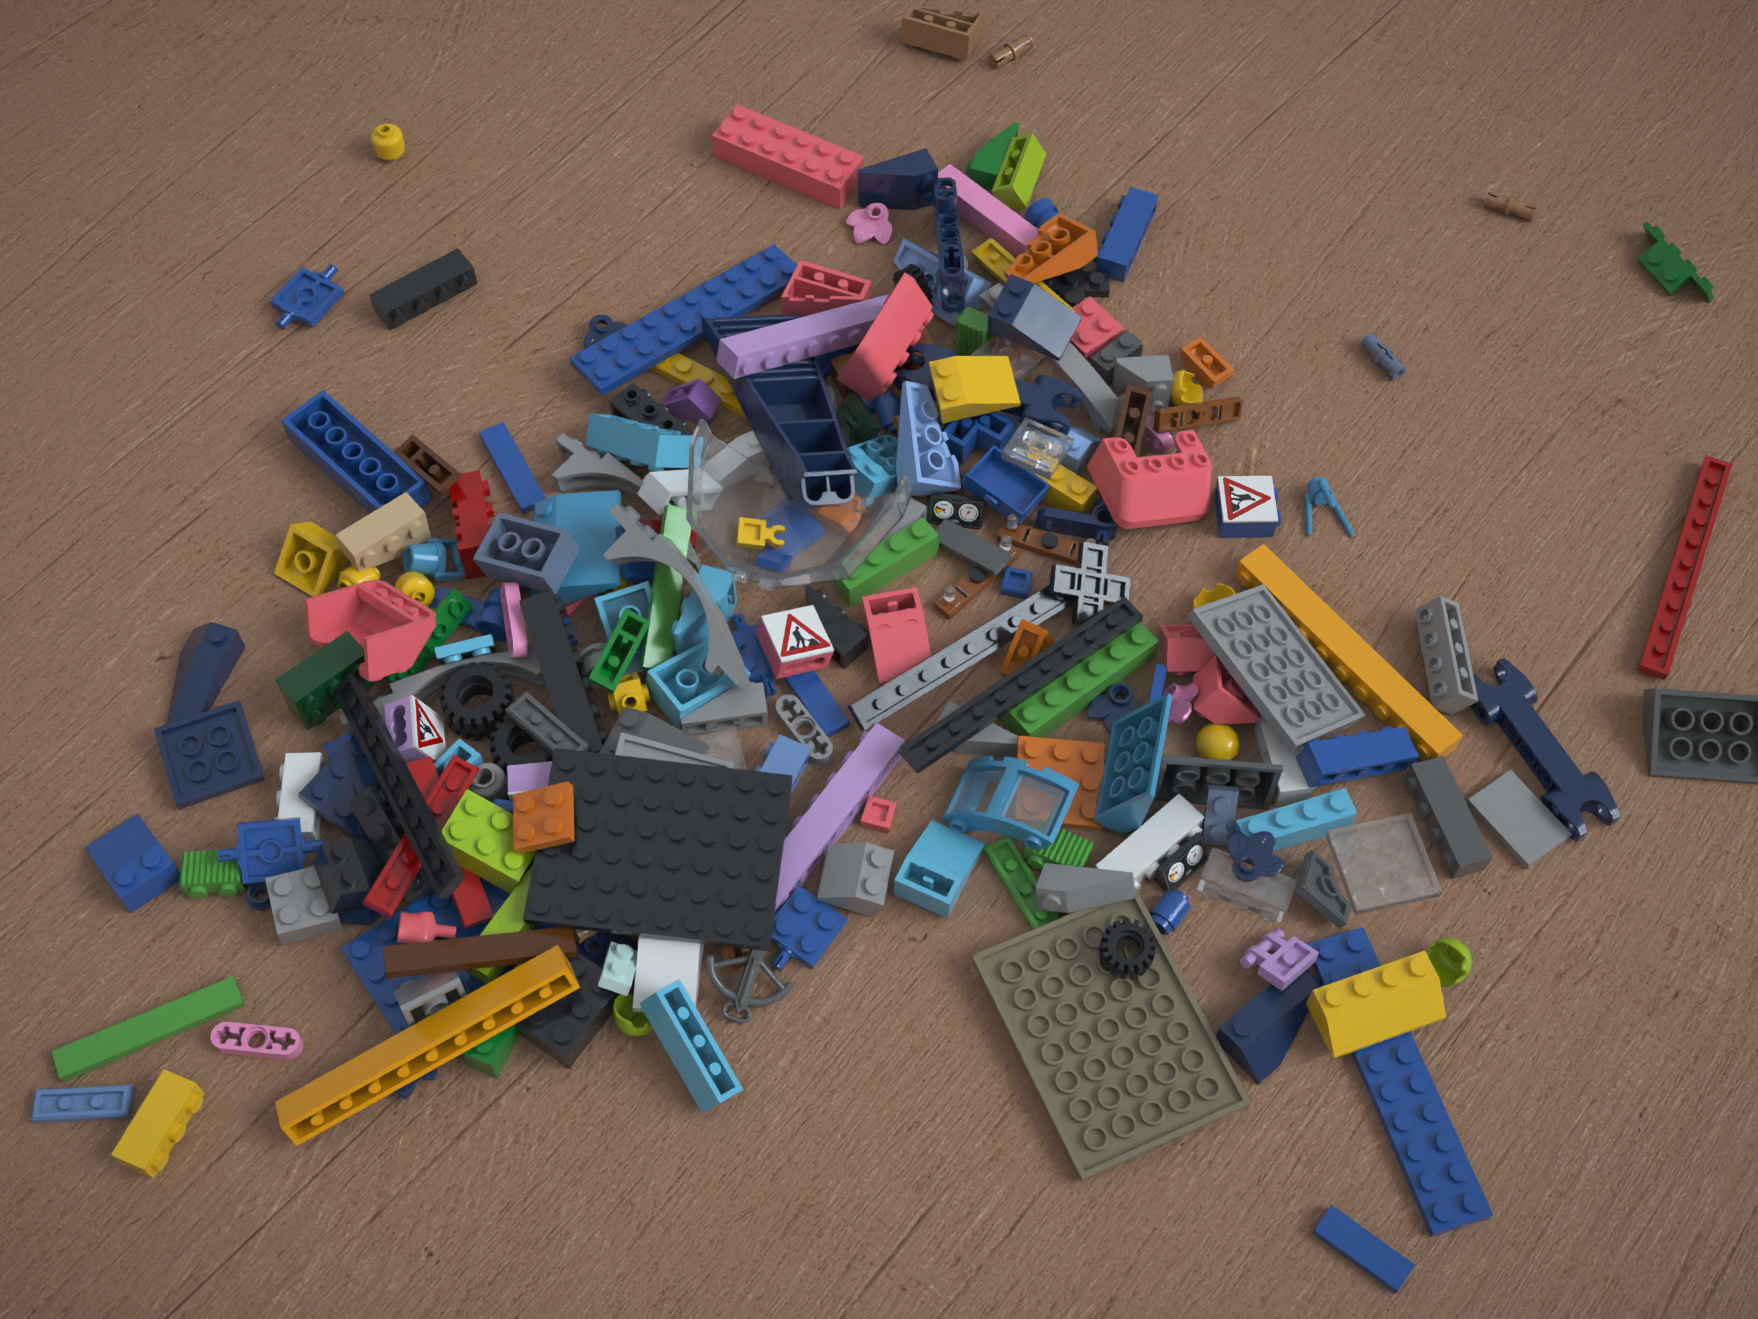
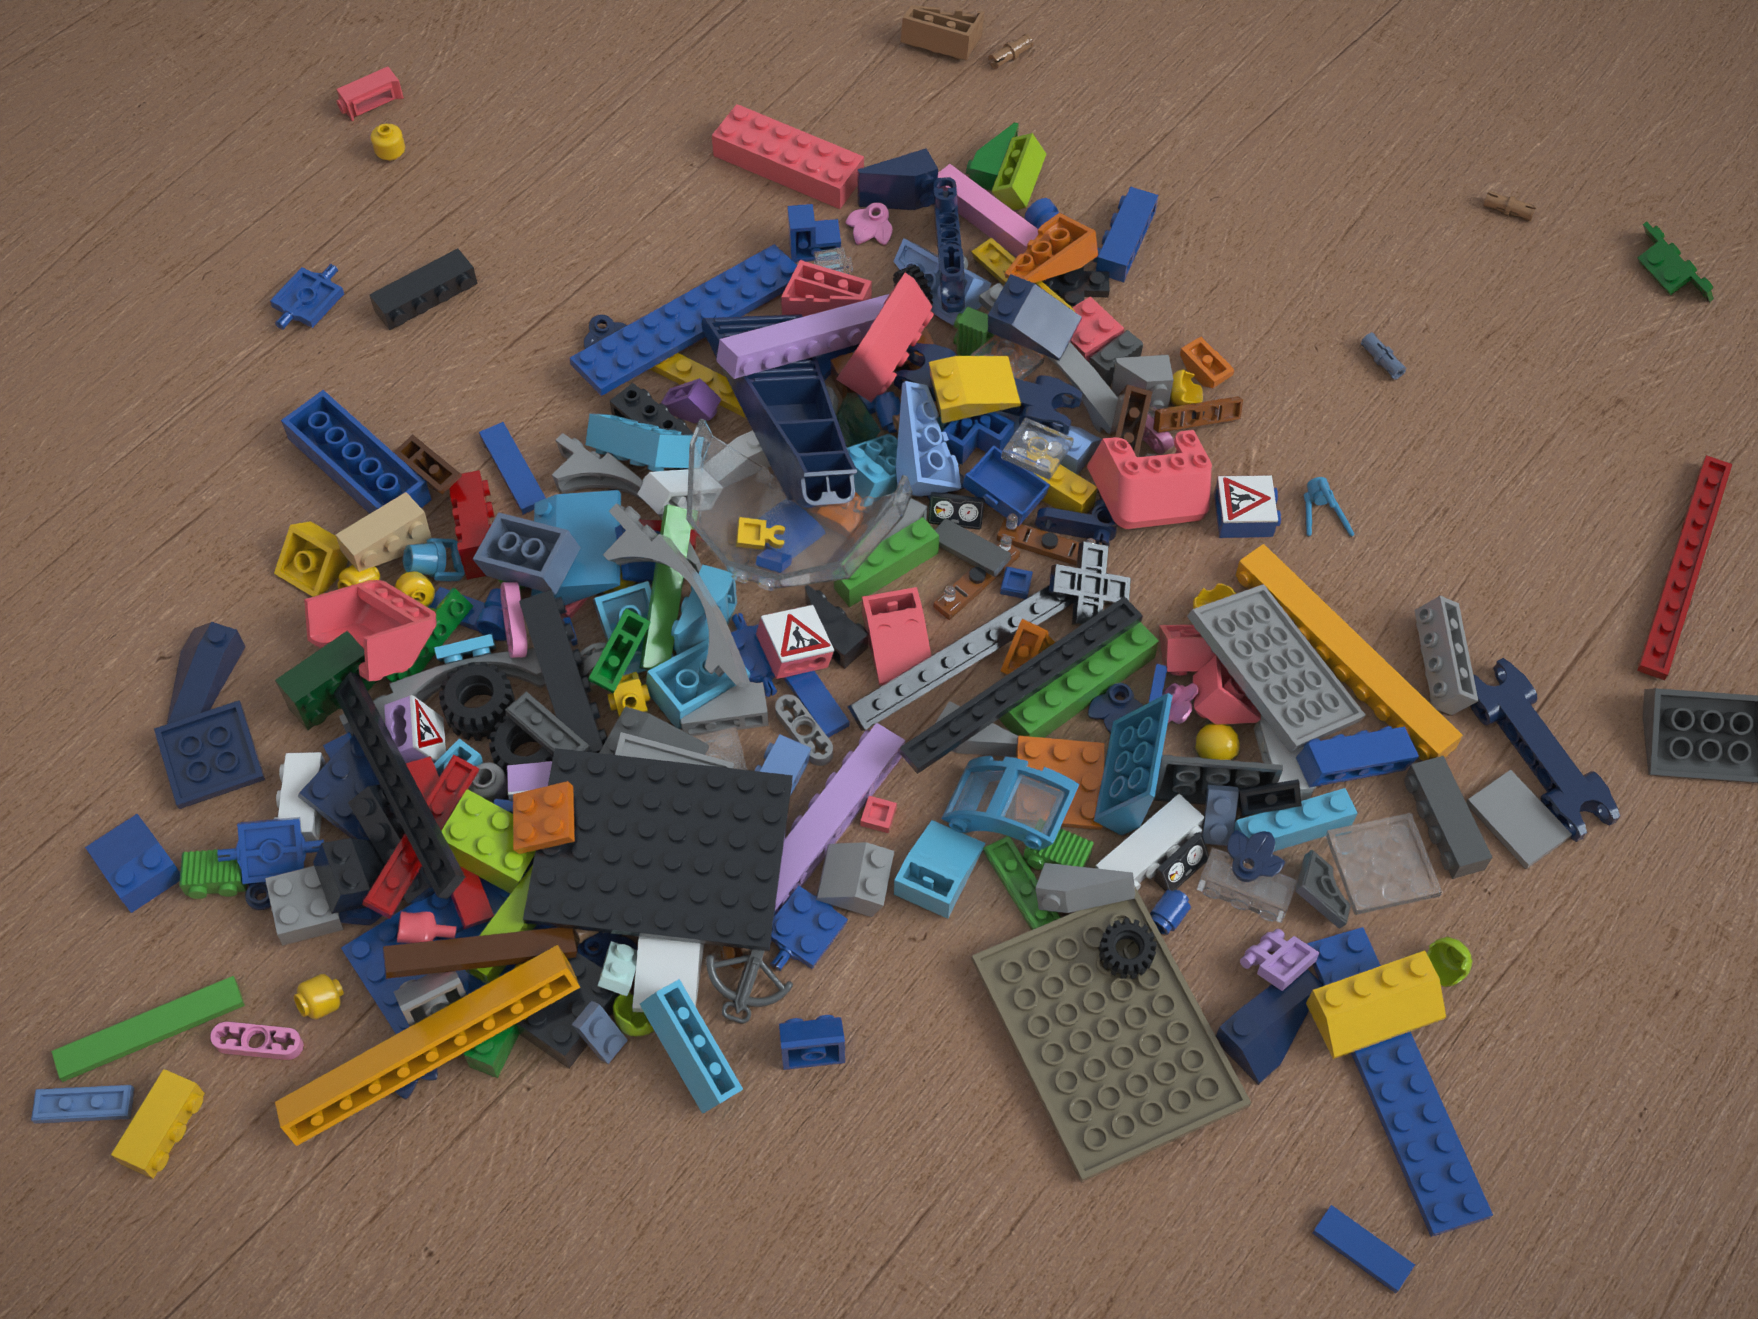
none -> yellow head [294,974,344,1020]
none -> coral window [336,66,404,121]
none -> sand blue plate [572,1001,628,1064]
none -> blue slope [779,1015,845,1070]
none -> blue brick [787,204,841,263]
none -> clear brick [814,247,853,274]
none -> black slope [1239,779,1302,816]

